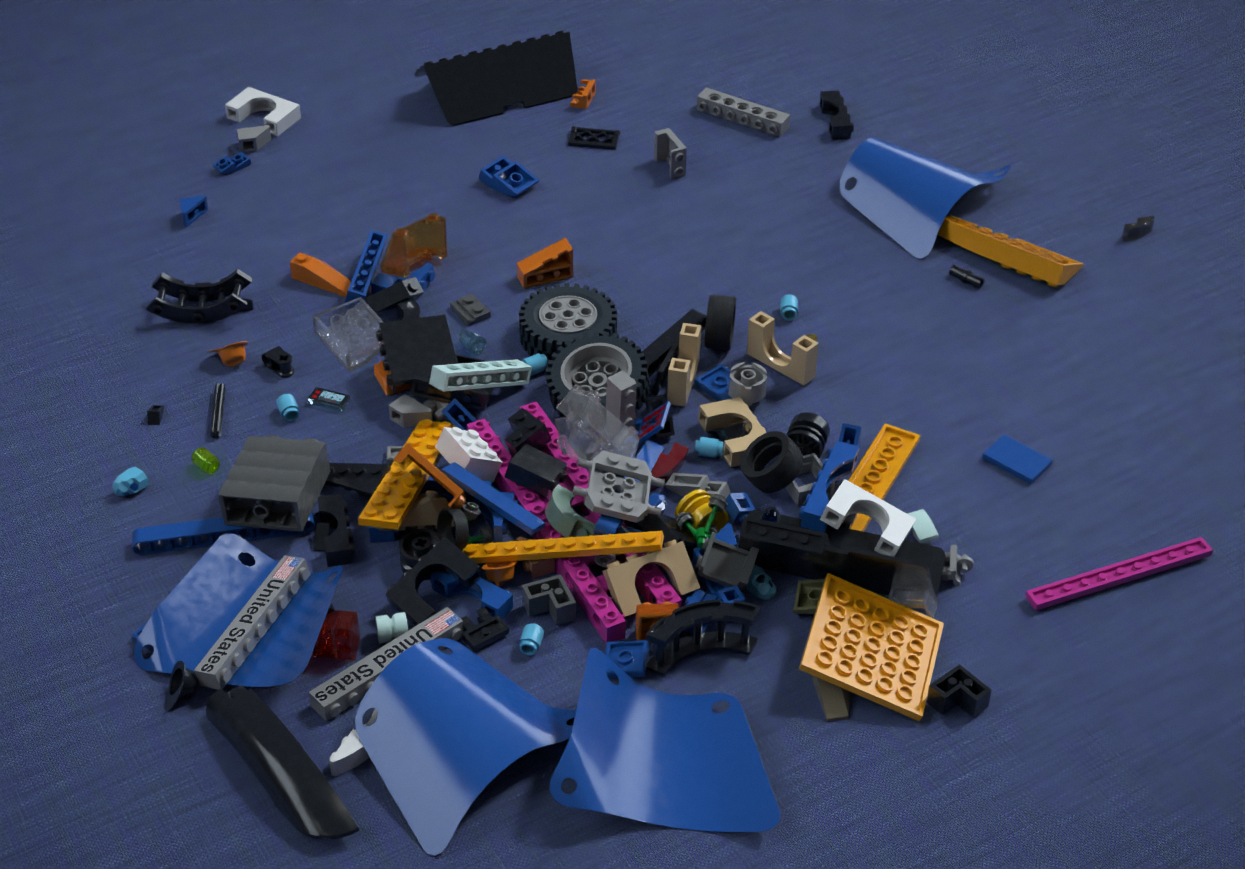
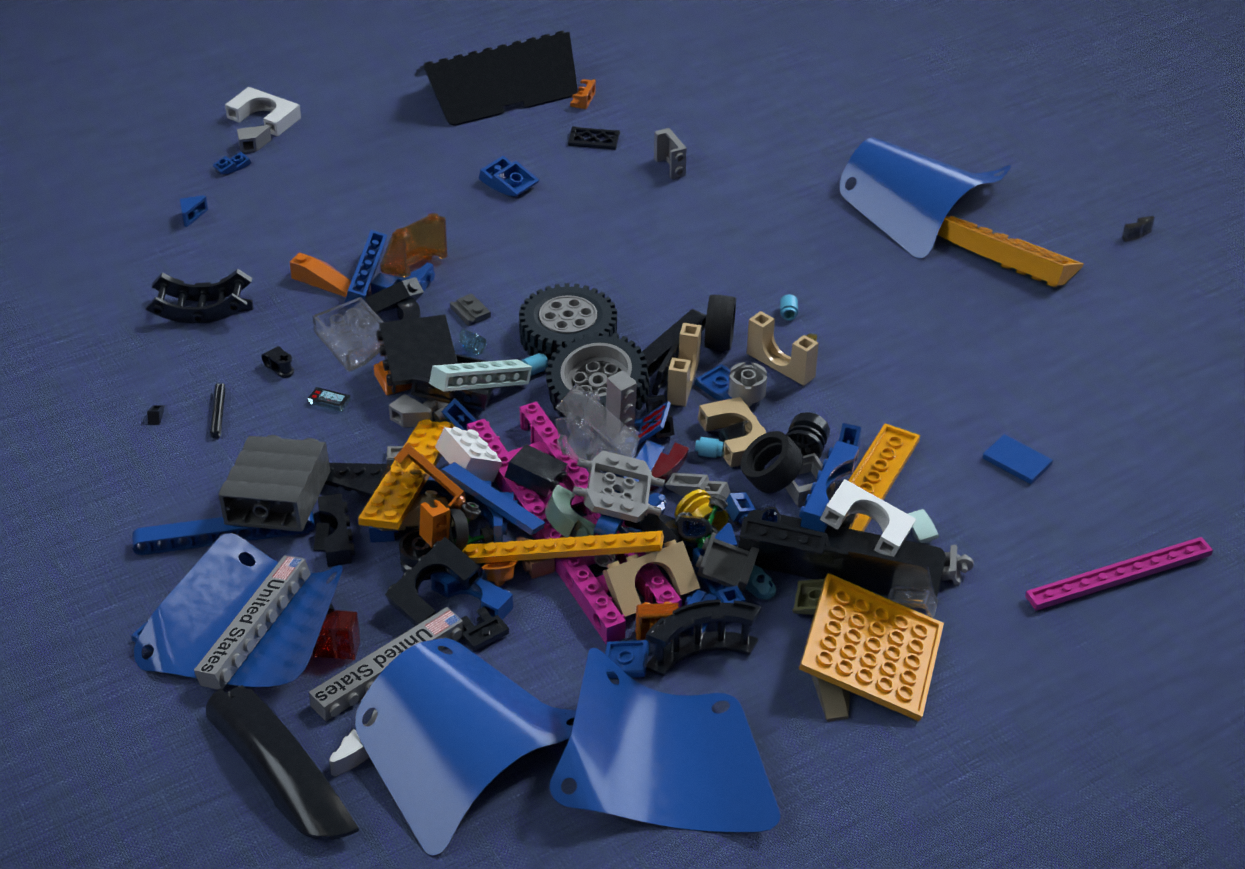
medium azure rock [112,467,149,496] -> none
black piece [164,661,198,711] -> none
clear neon green brick [191,447,220,474] -> none
orange piece [207,341,248,367] -> none
medium azure brick [276,394,300,422] -> none
light aqua wheel [375,612,408,644] -> none
black brick [504,407,552,457] -> none
orange wedge [517,237,573,289] -> none
medium azure brick [519,623,544,656] -> none
dark grey brick [522,574,576,625] -> none
light grey brick [697,87,790,137] -> none
black arch [819,90,854,140] -> none
black brick [927,664,992,718] -> none
black pin [949,265,985,289] -> none
none -> orange hinge [419,500,450,548]
none -> rock [678,515,712,539]

